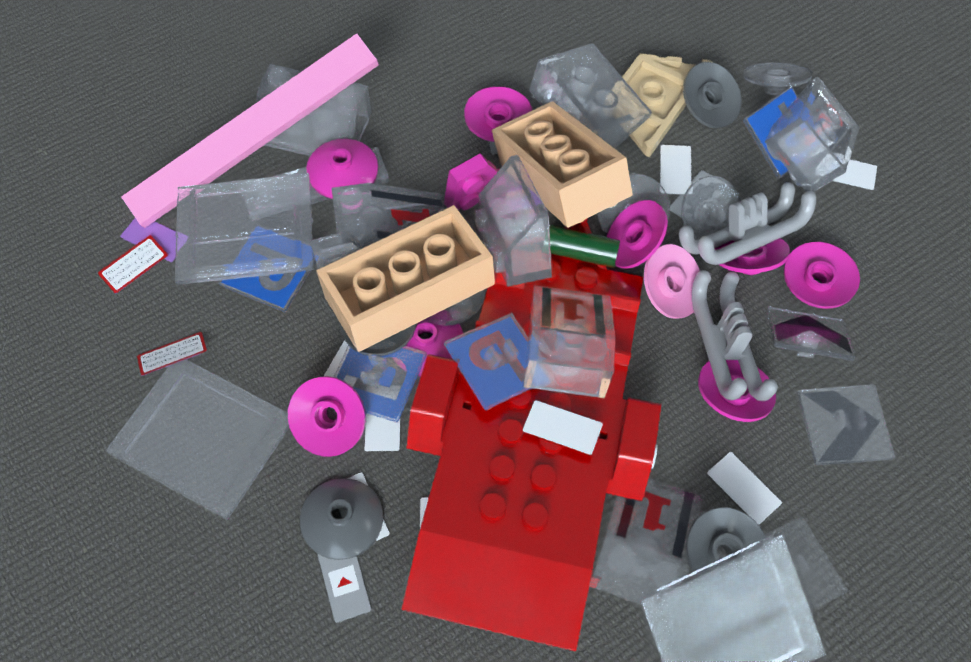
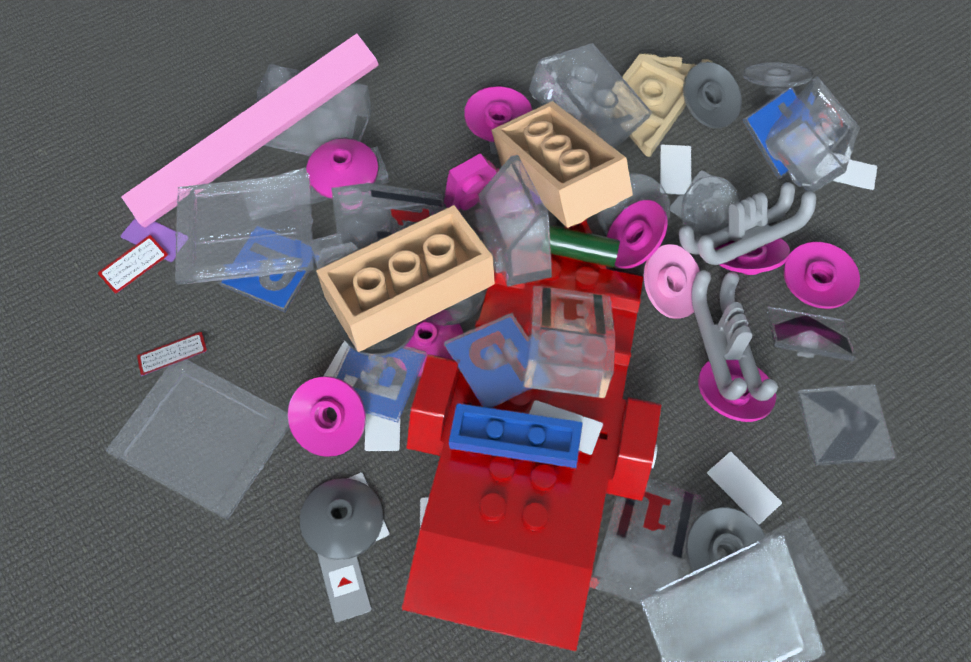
none -> blue plate [449,403,583,468]

